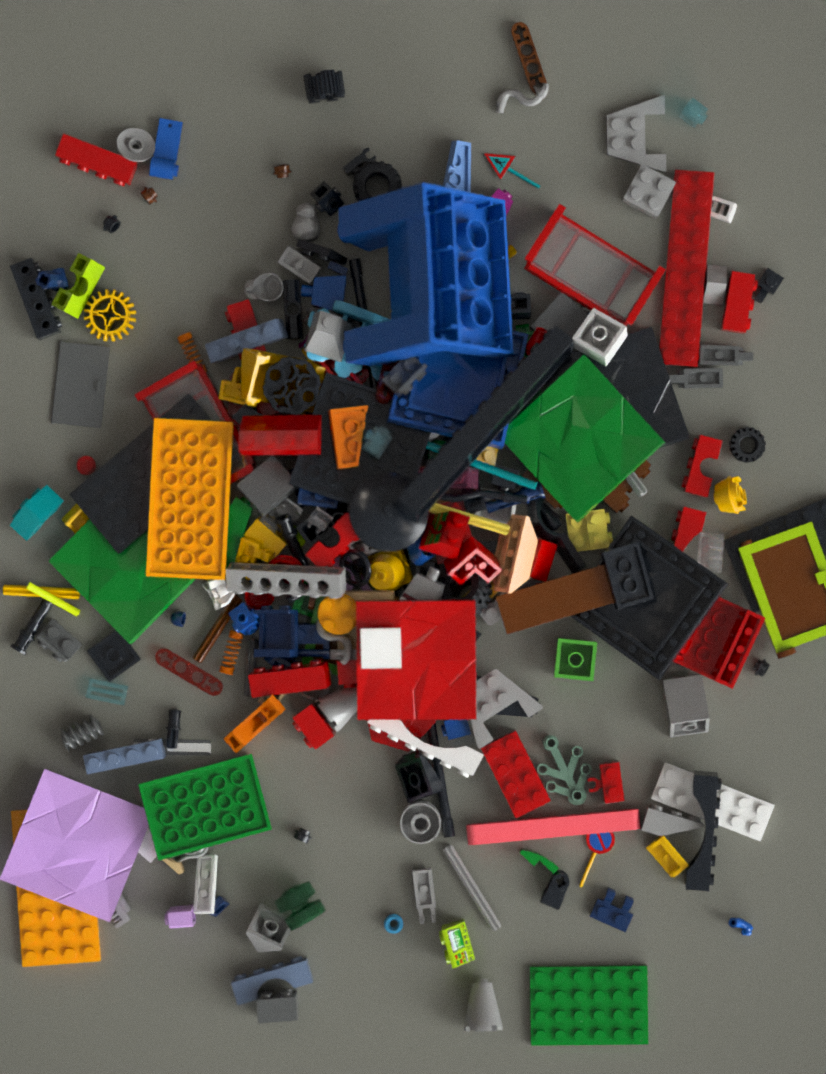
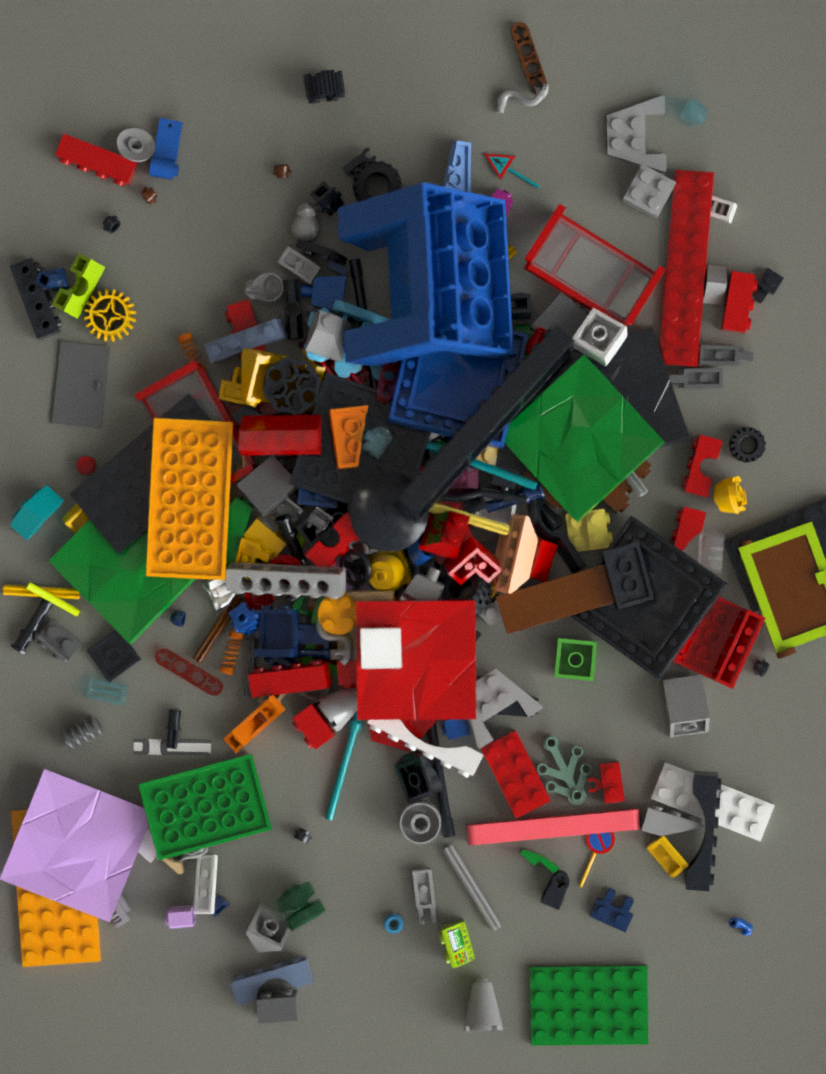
sand blue arch [83,738,166,775] -> none
dark grey bracket [382,357,427,397] -> none
none -> teal bar [325,711,362,820]

